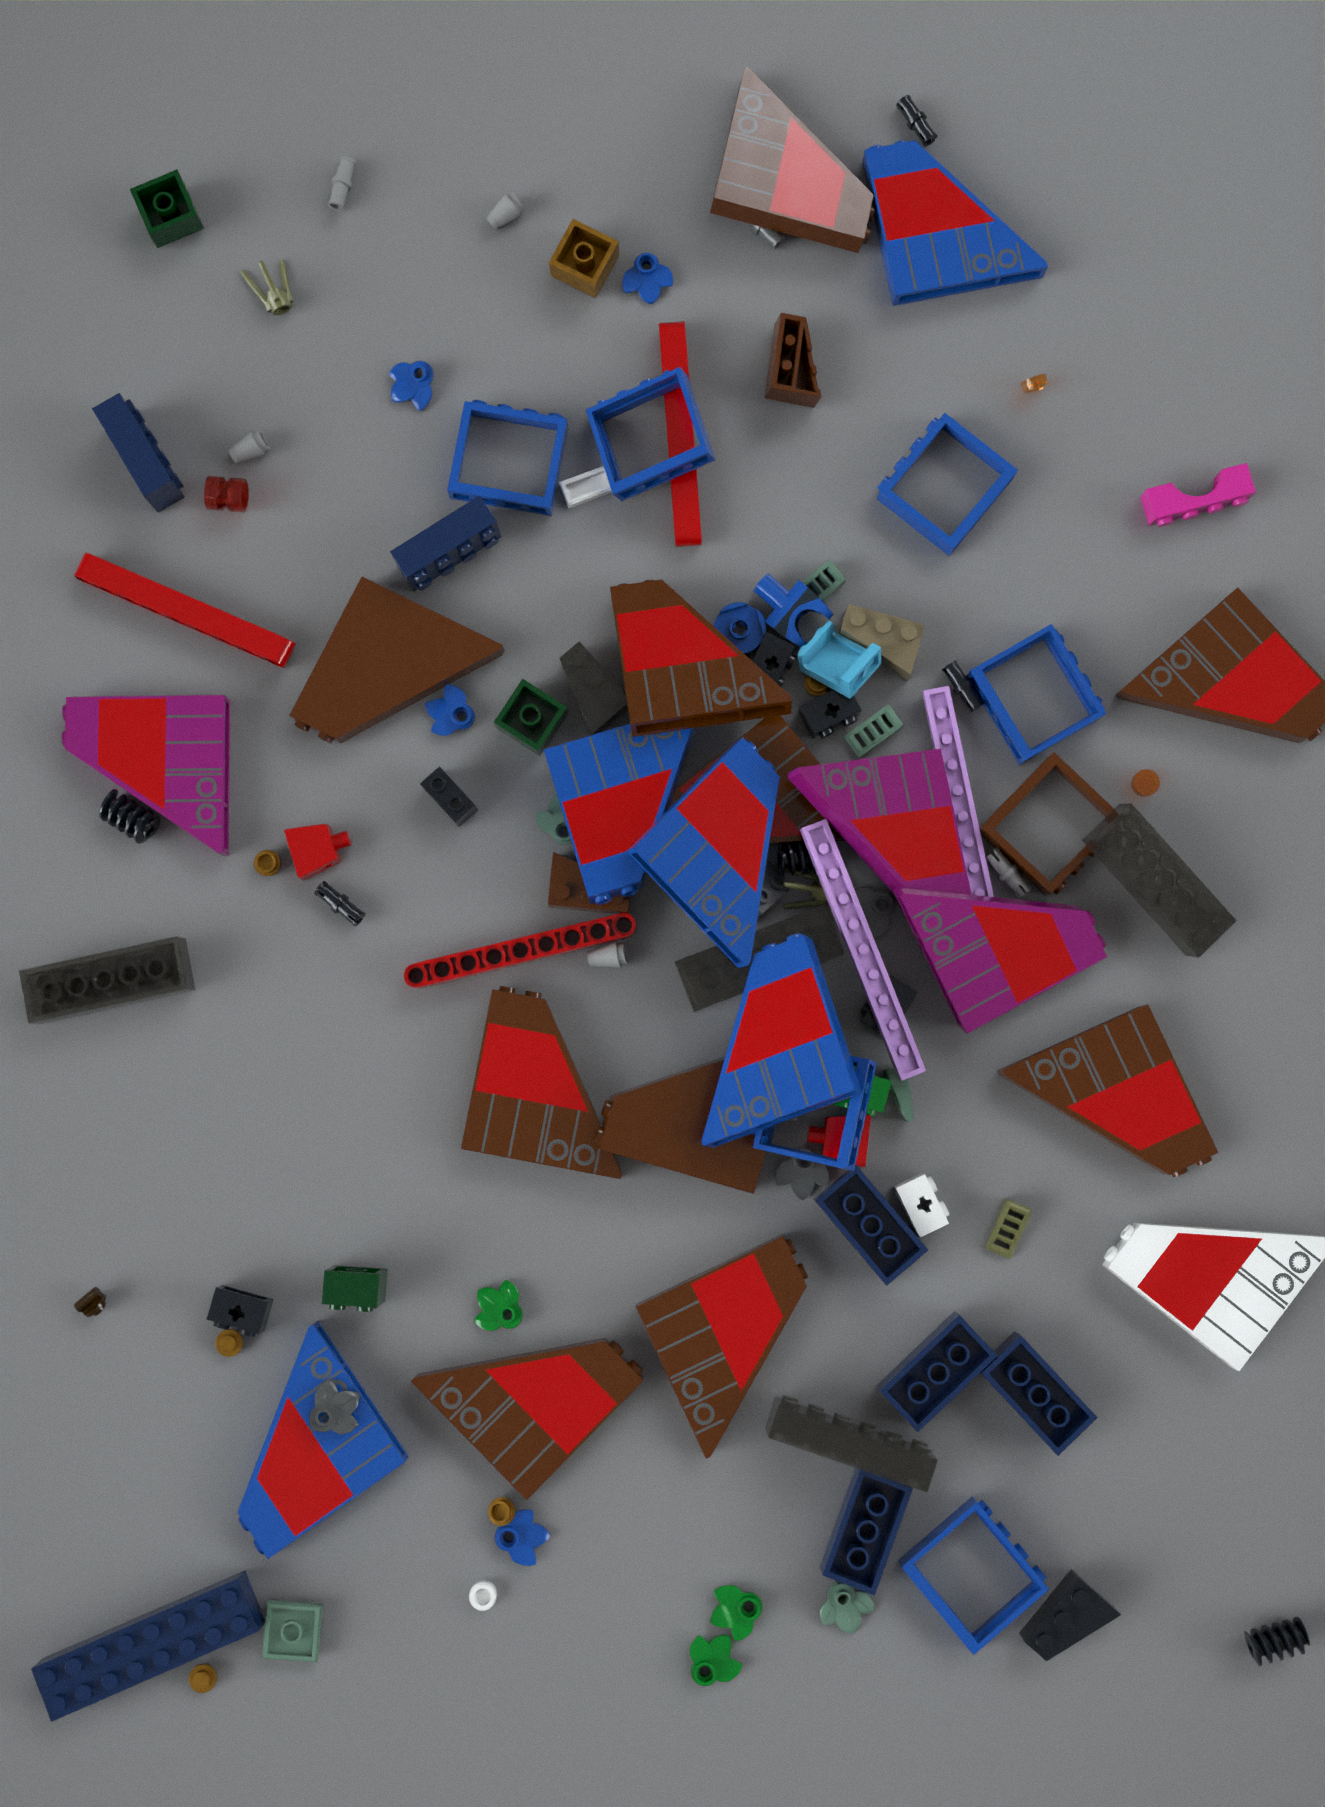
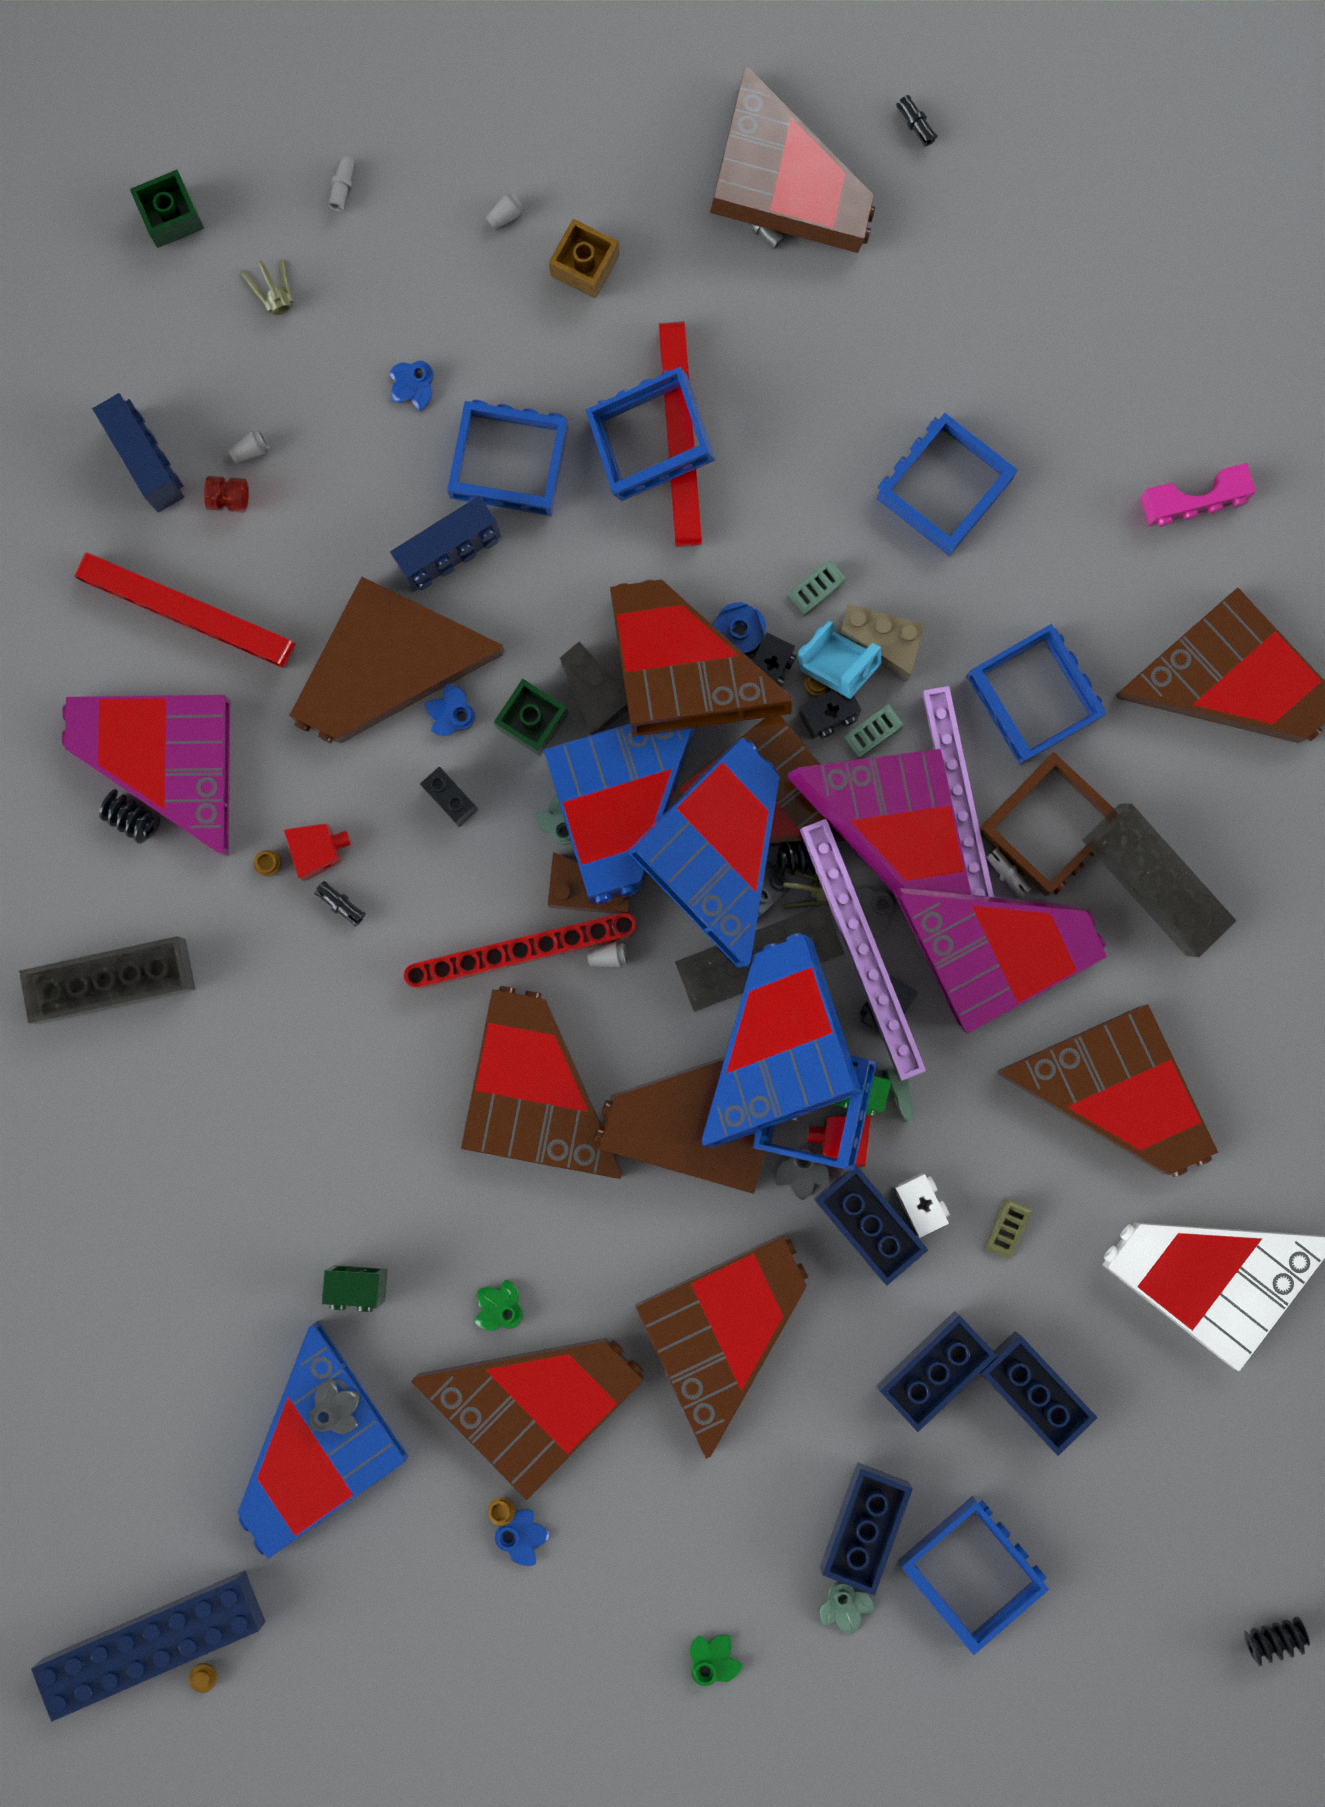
dark brown plate [74,1287,106,1317] -> none
black brick [206,1285,274,1337] -> none
pearl gold plate [215,1329,243,1357] -> none
sand green plate [262,1599,323,1663] -> none
white tile [469,1580,497,1611] -> none
white tile [559,466,612,509] -> none
blue plate [622,253,673,304] -> none
green plate [710,1585,762,1641] -> none
blue connector [753,573,834,647] -> none
reddish brown wedge [764,312,821,408] -> none
clear smoke brick [765,1395,938,1493] -> none
blue slope [862,140,1048,306] -> none
black pin [941,660,985,713] -> none
black wedge [1019,1569,1121,1661] -> none
clear orange tile [1021,374,1048,394] -> none
clear orange tile [1131,769,1160,797] -> none

